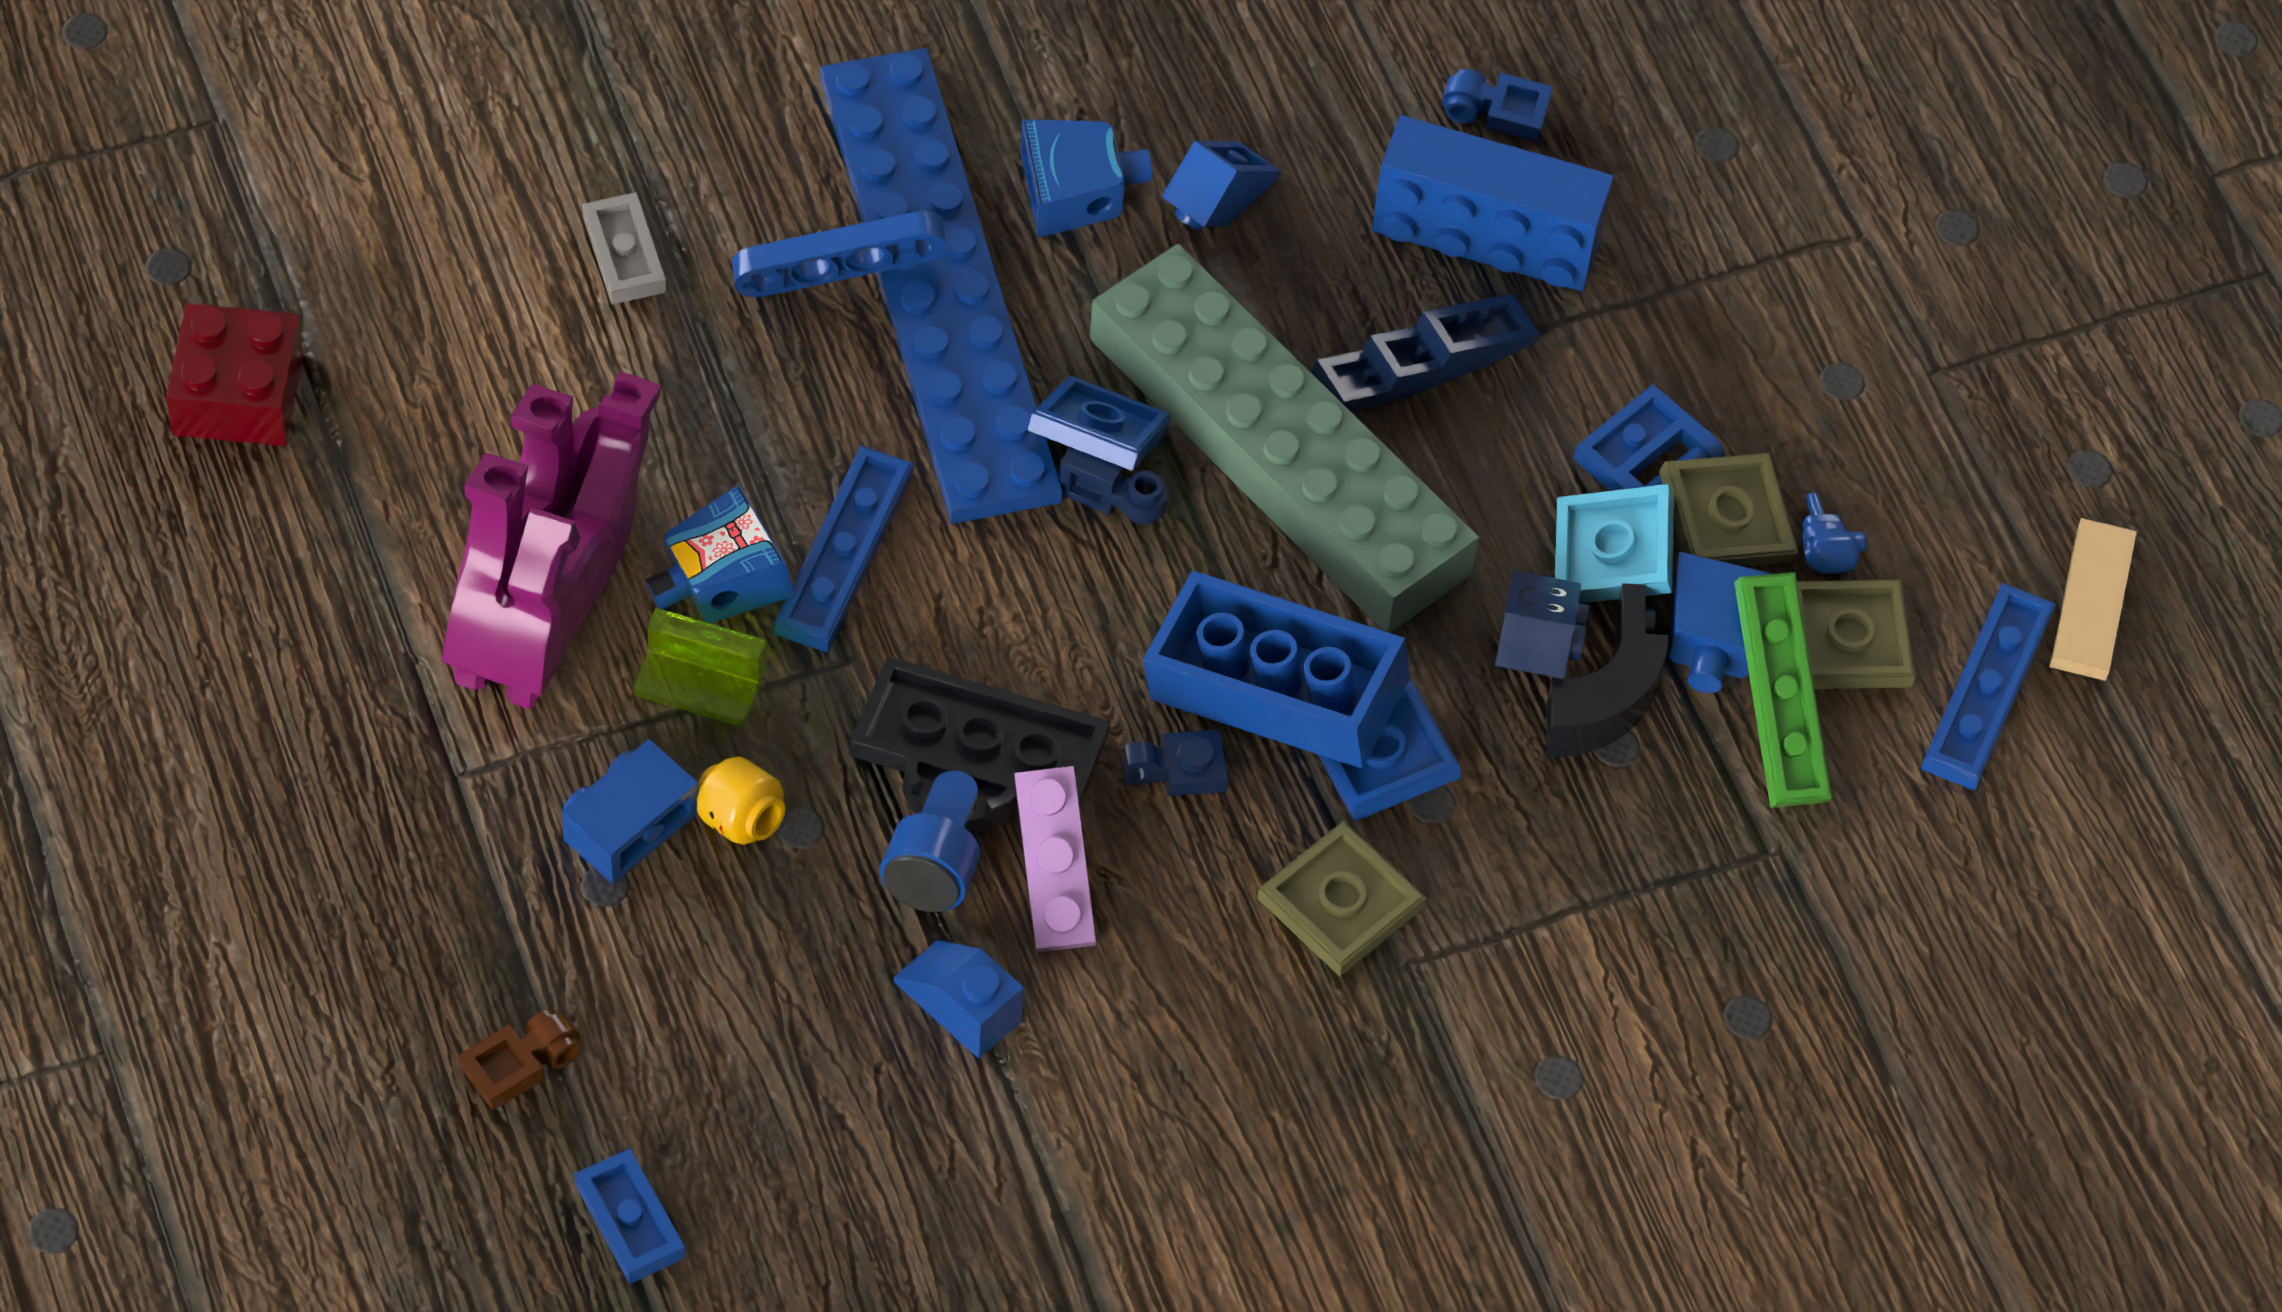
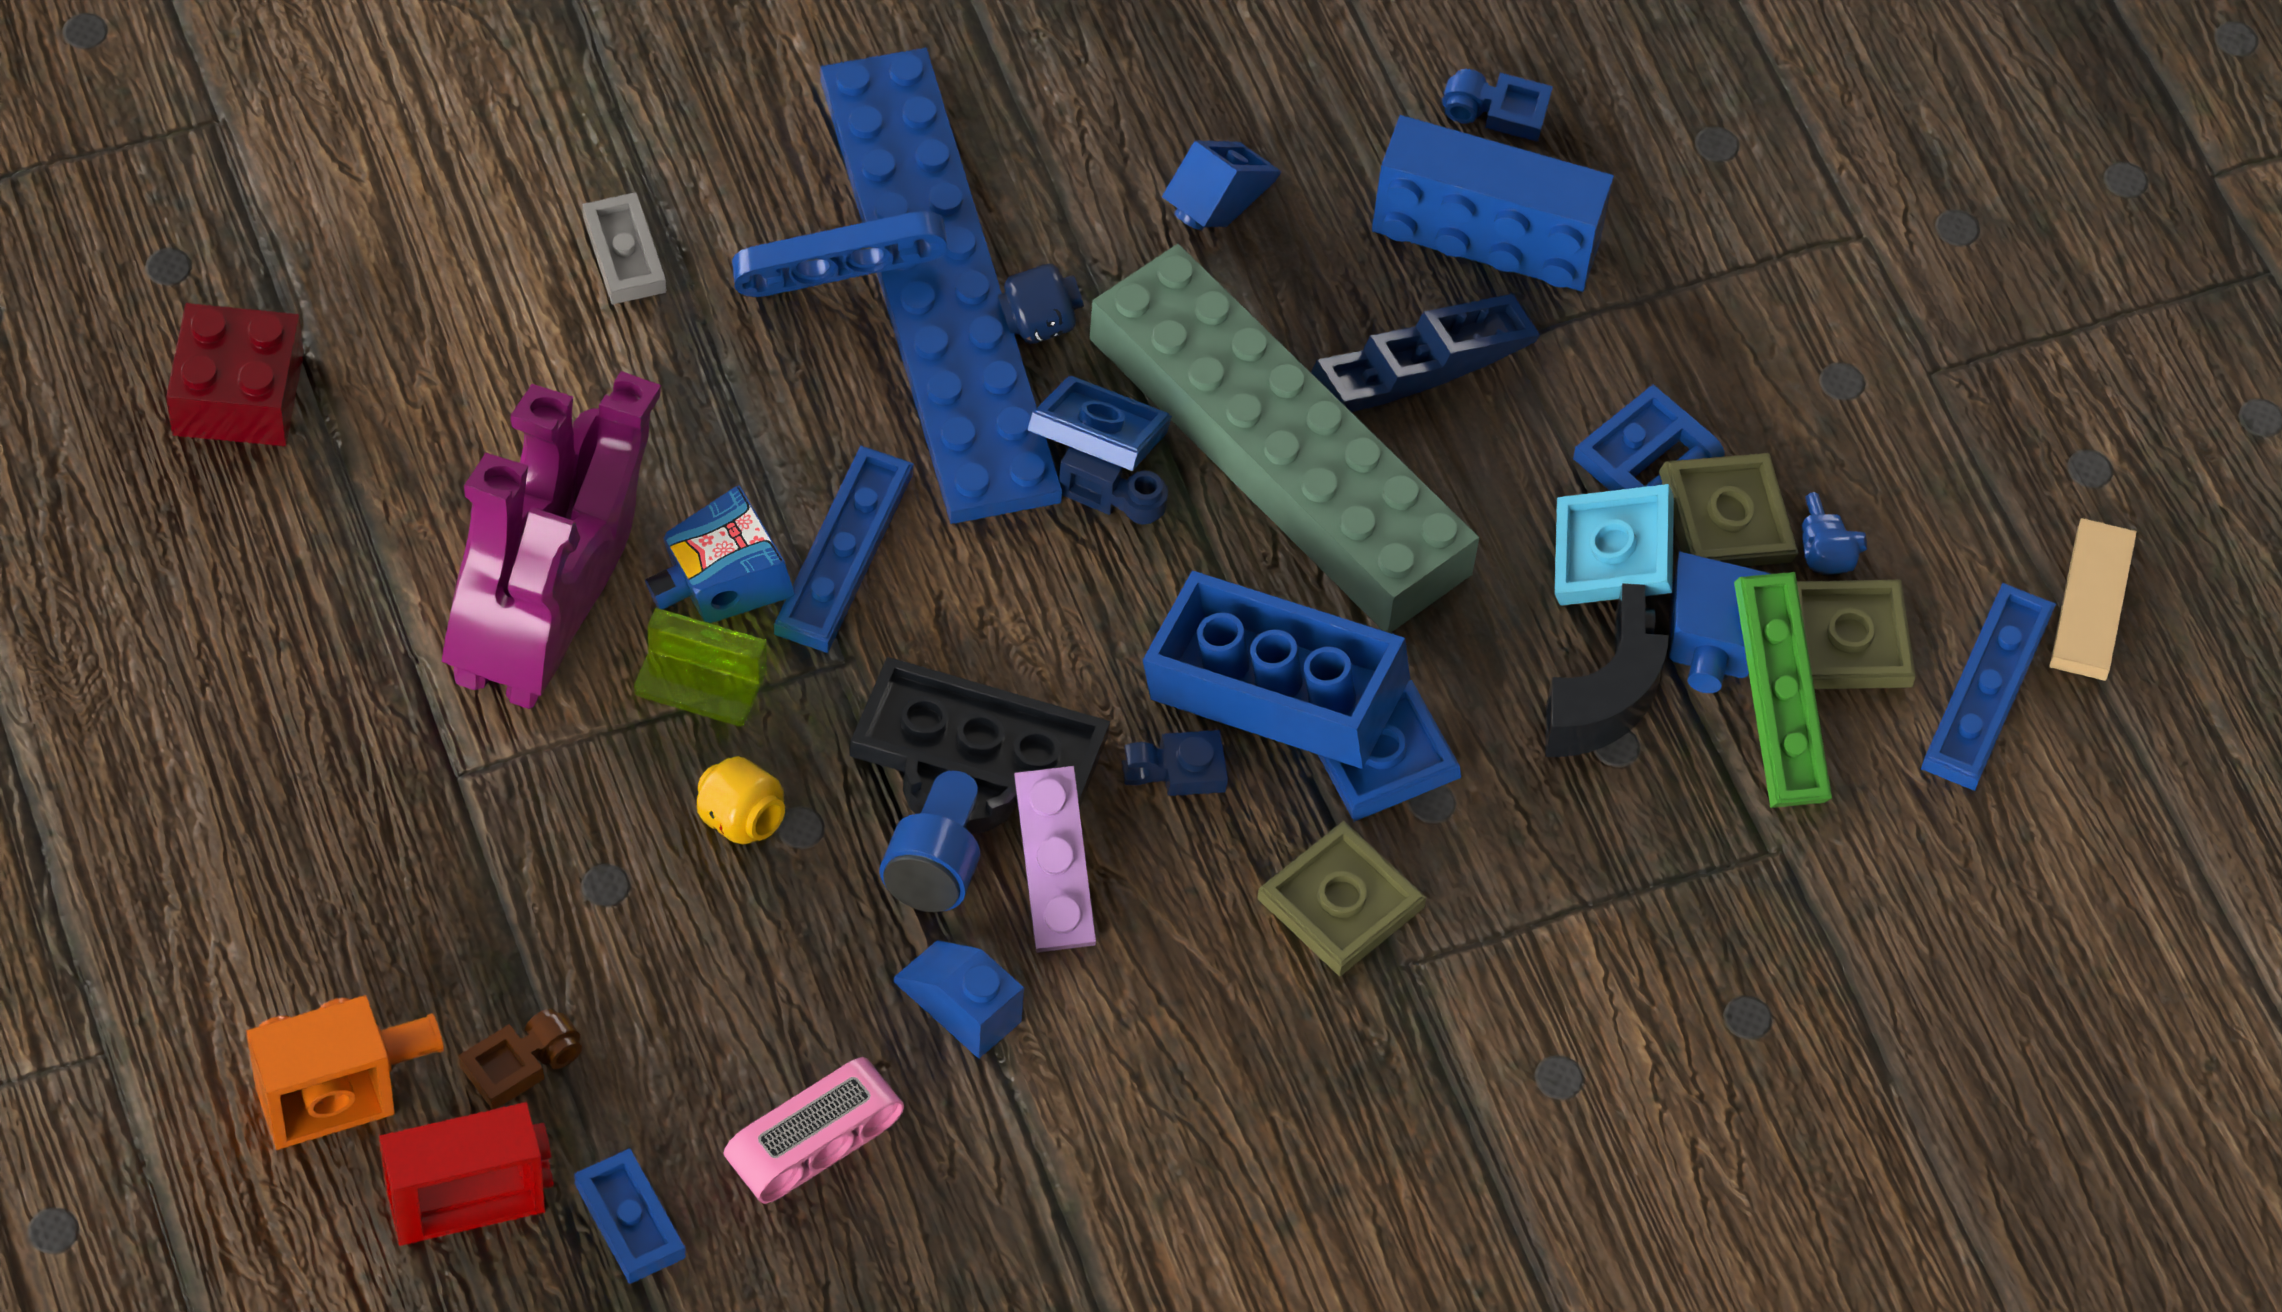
blue brick [562,739,699,884] -> none
blue torso [1020,119,1152,237] -> none
dark blue brick [1495,570,1589,679] -> none
none -> orange brick [246,995,444,1150]
none -> red window [379,1102,553,1246]
none -> bright pink beam [724,1057,904,1204]
none -> dark blue head [997,263,1084,344]

